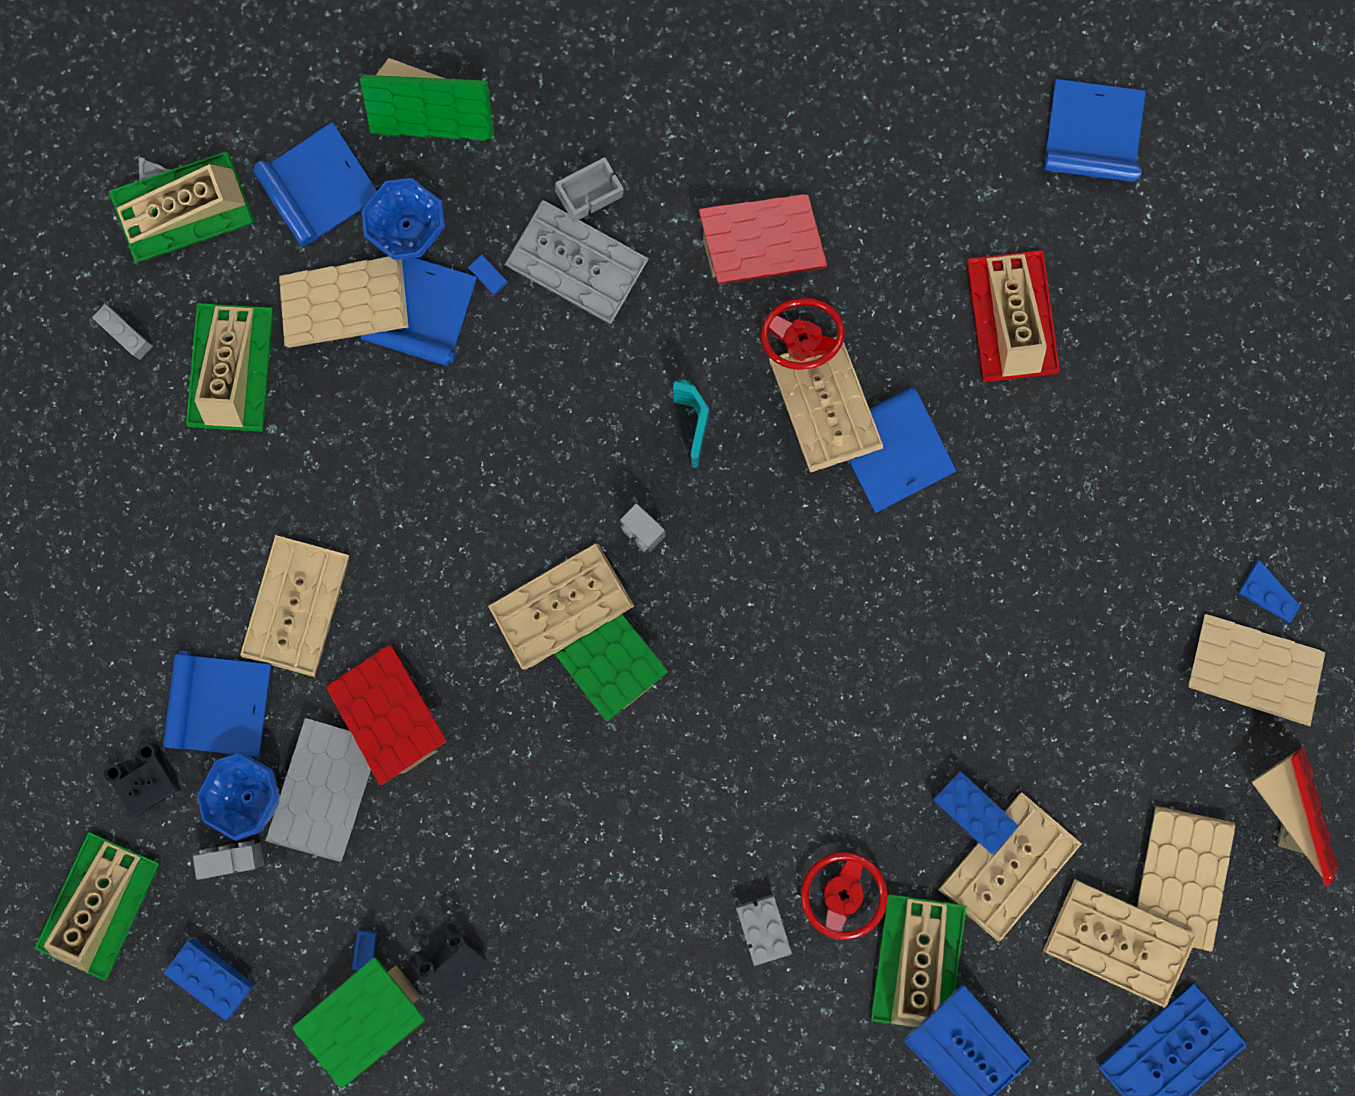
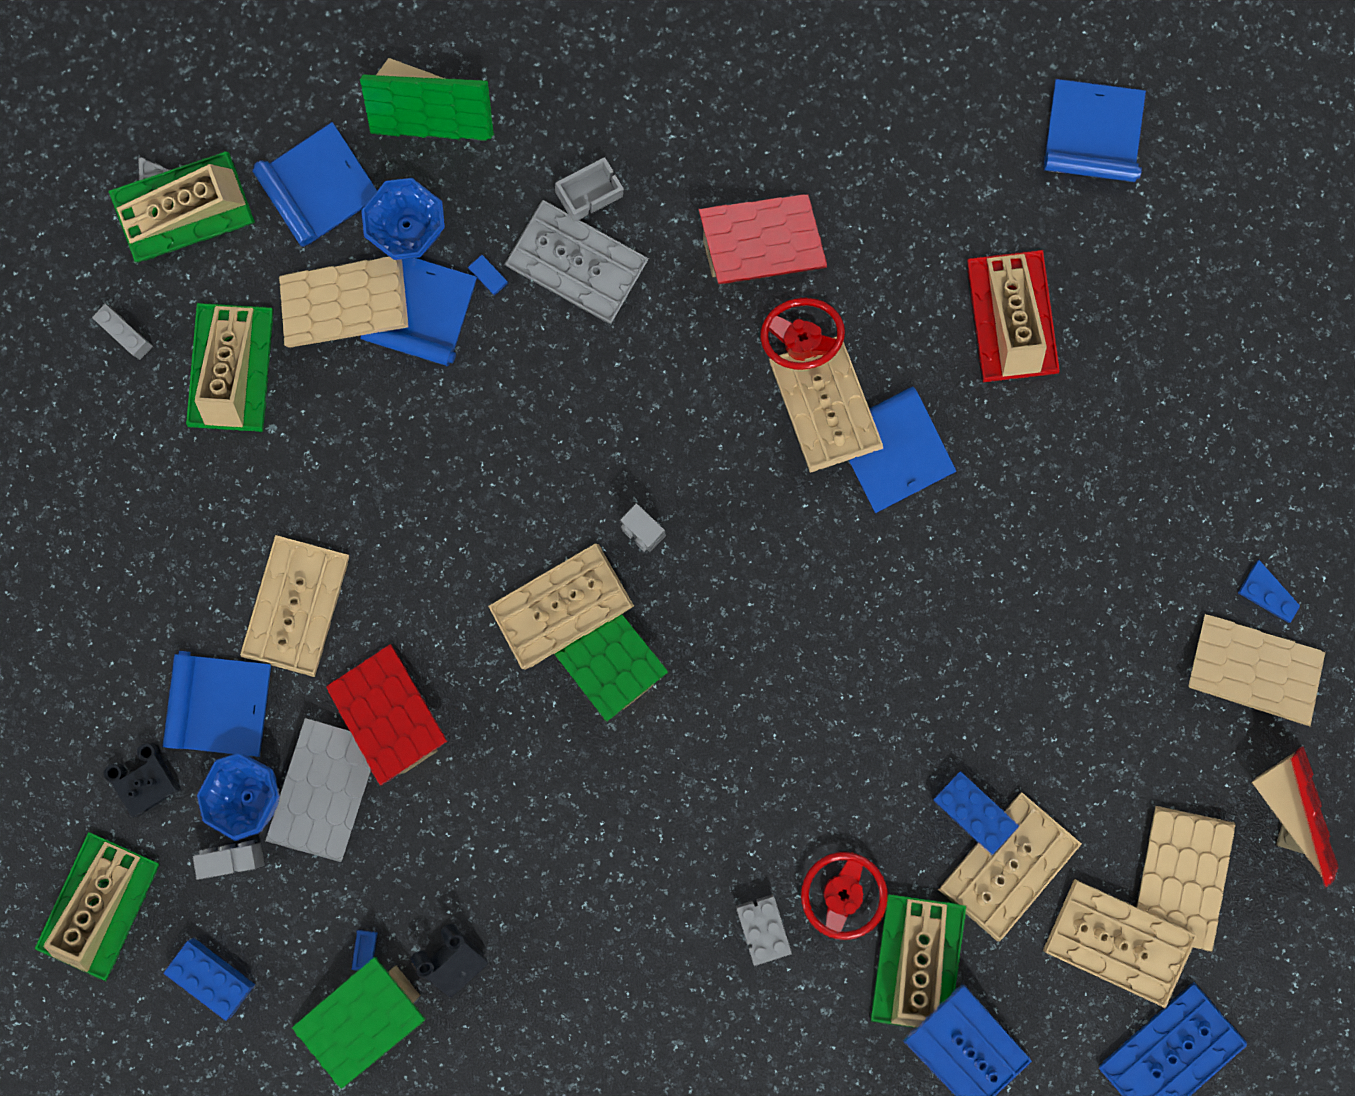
teal hinge [673,380,709,468] -> none

